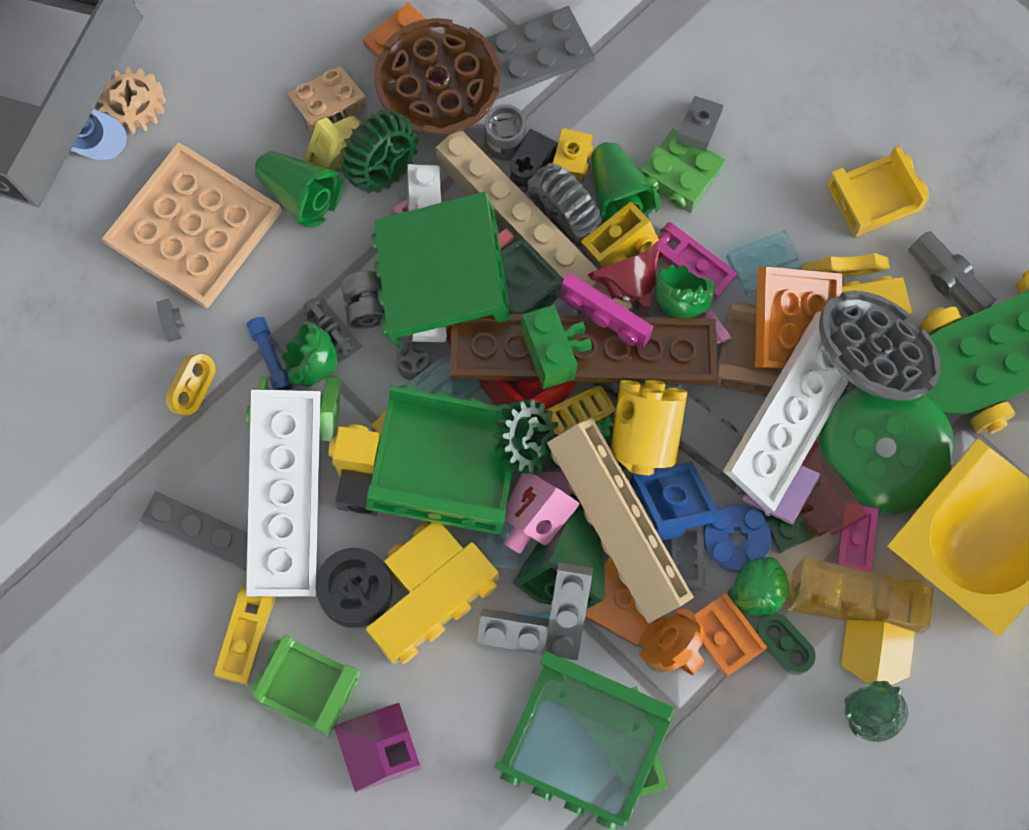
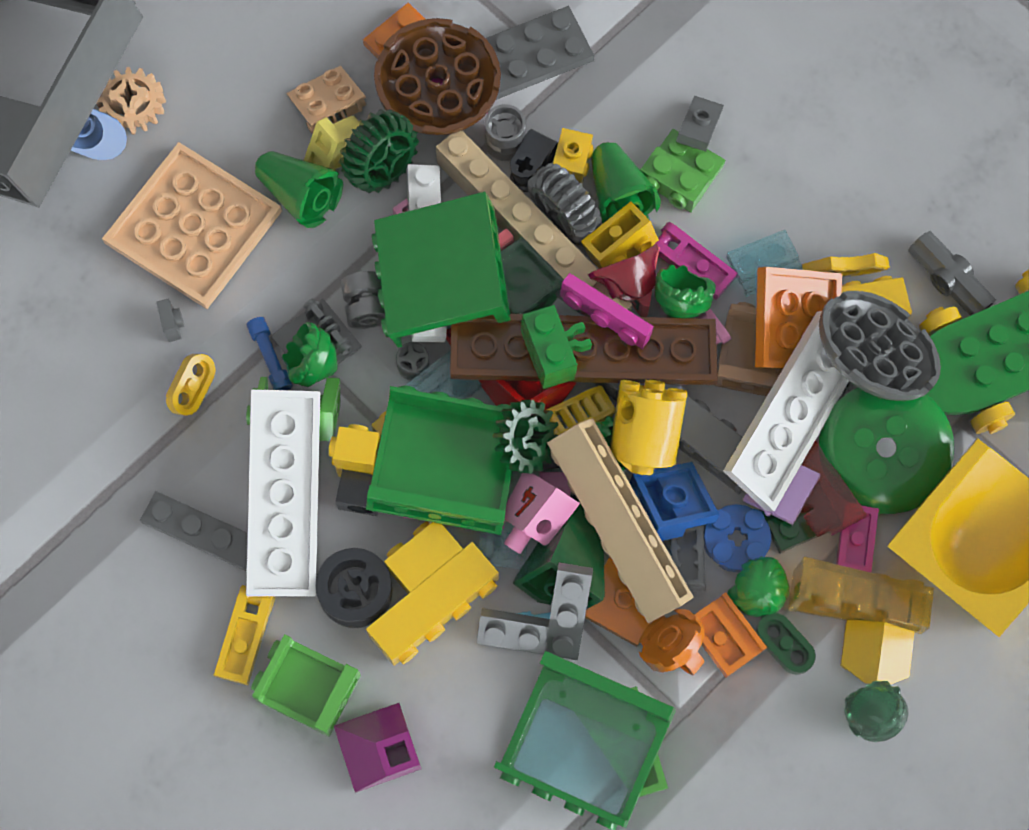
yellow panel [826,145,929,238] -> none

